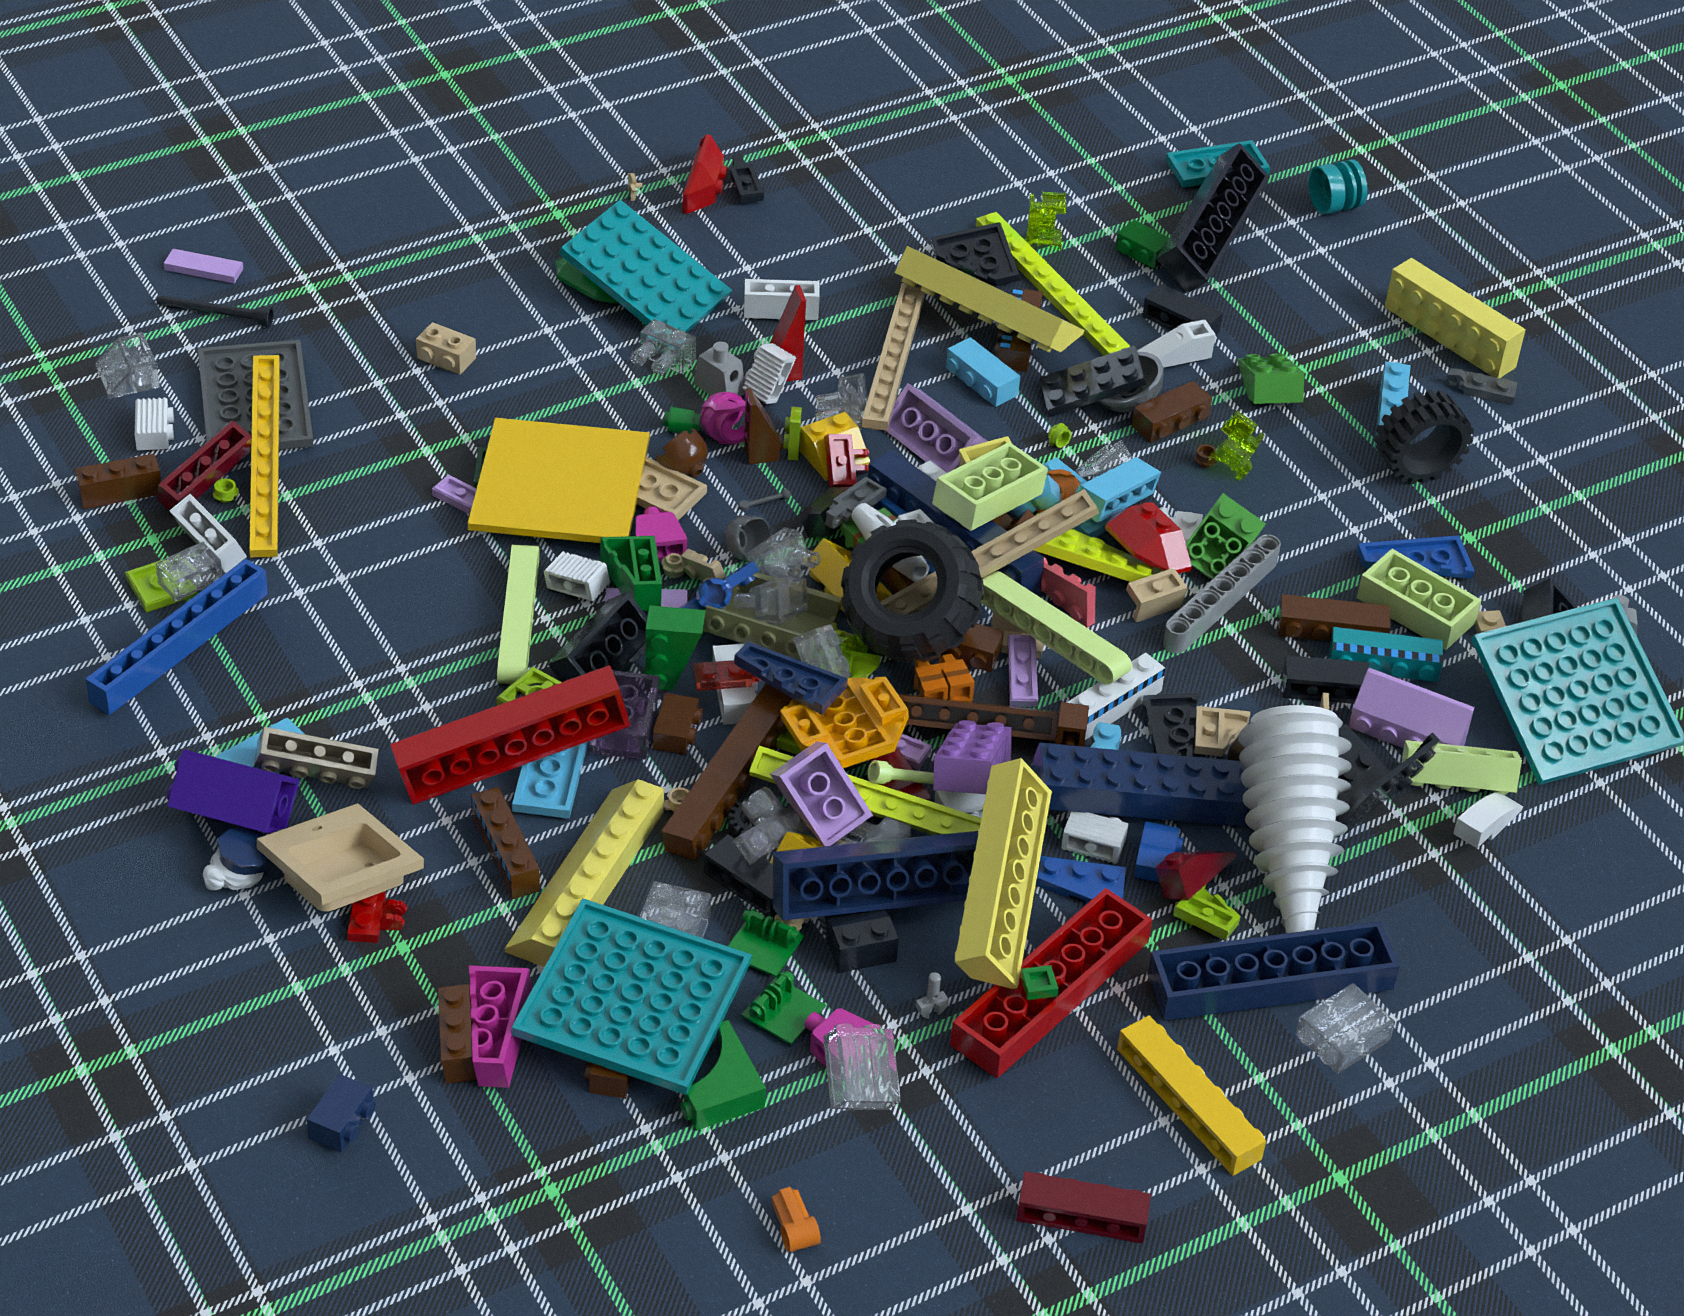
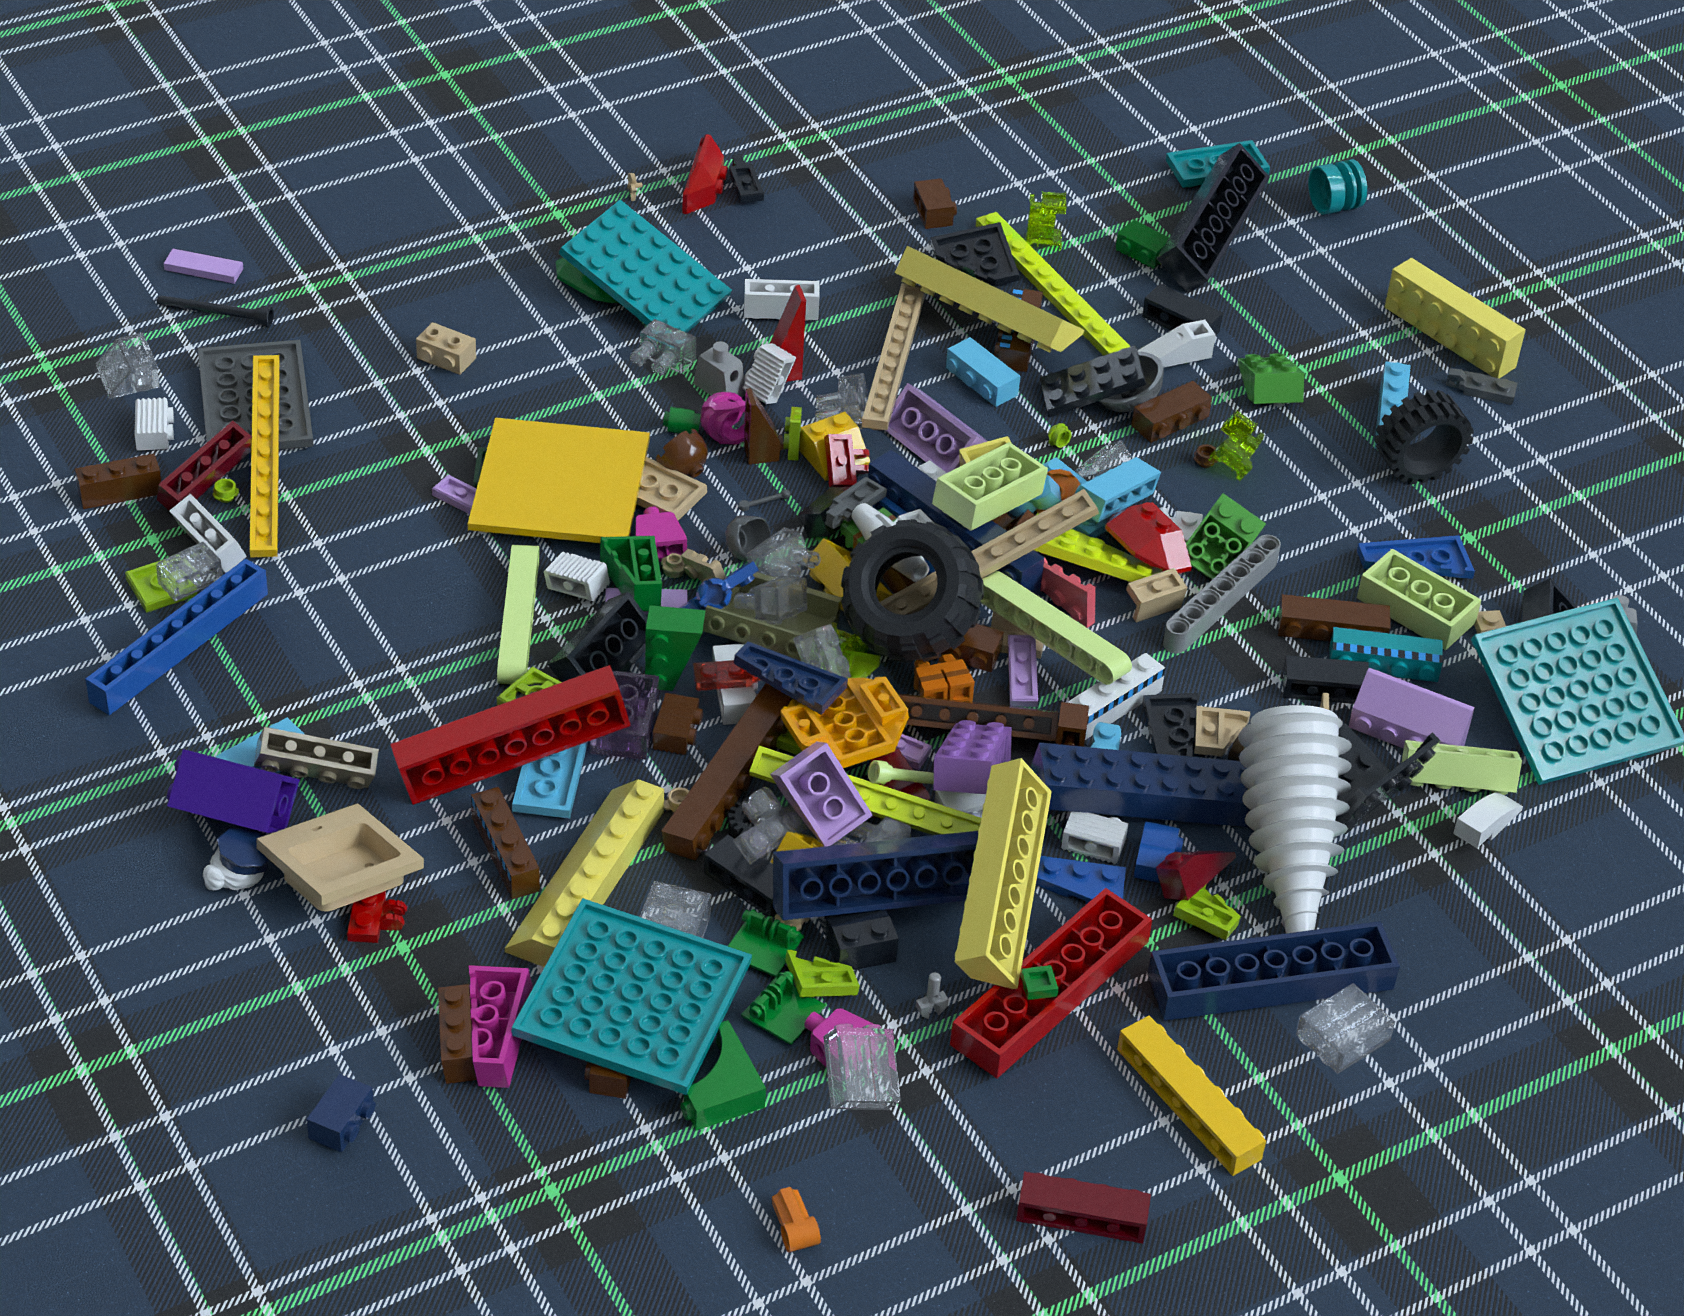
none -> lime wing [785,950,860,997]
none -> reddish brown brick [913,178,957,229]

